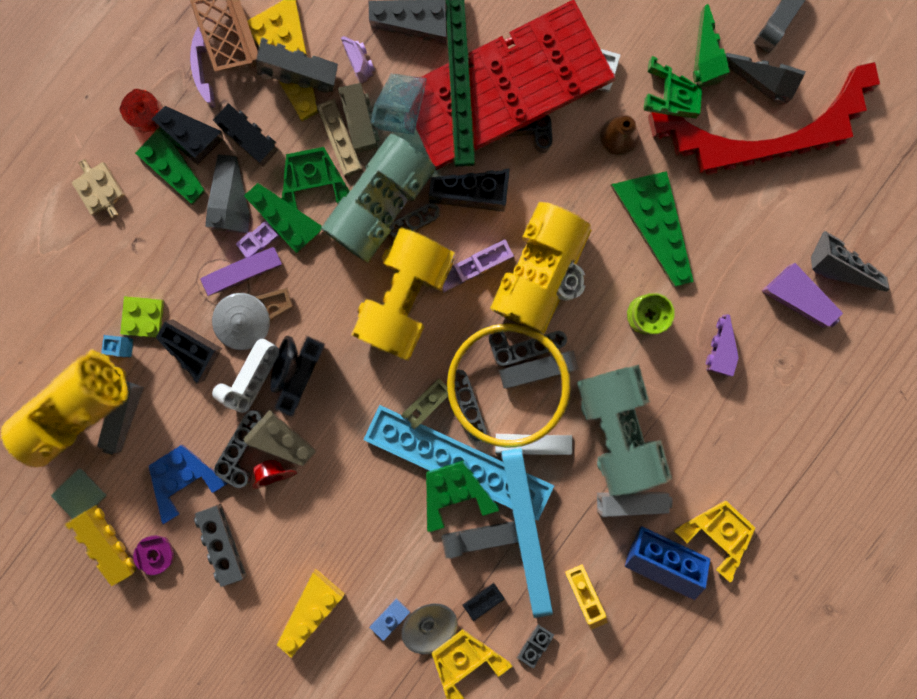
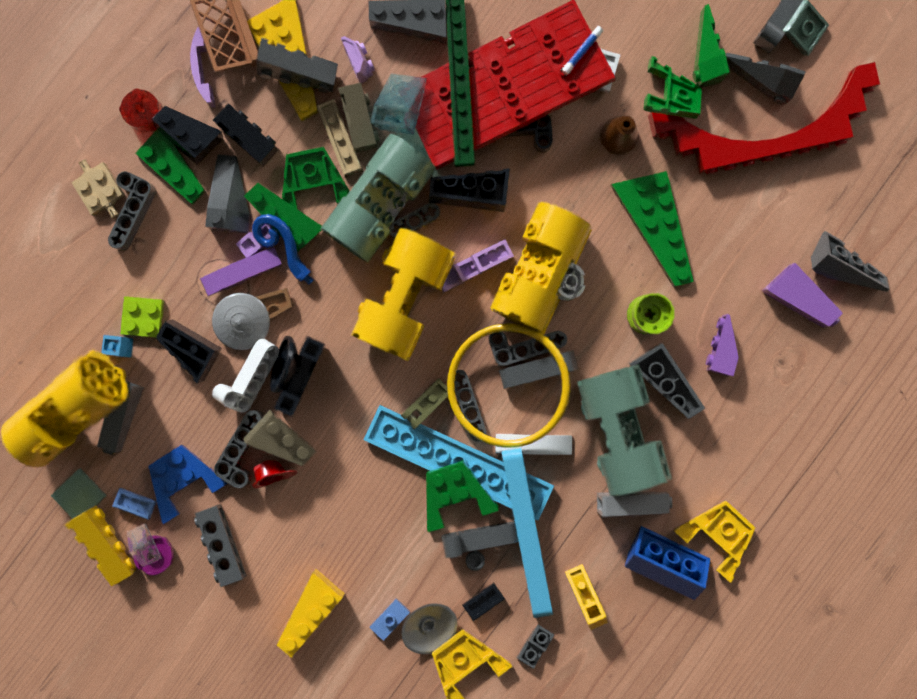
none -> dark grey beam [108,171,156,251]
none -> medium blue plate [112,488,157,520]
none -> clear slope [127,523,162,567]
none -> blue plant [252,214,314,285]
none -> dark grey tile [466,550,485,571]
none -> blue bar [561,26,603,75]
none -> dark grey wedge [629,343,706,419]
none -> sand green tile [783,0,829,56]

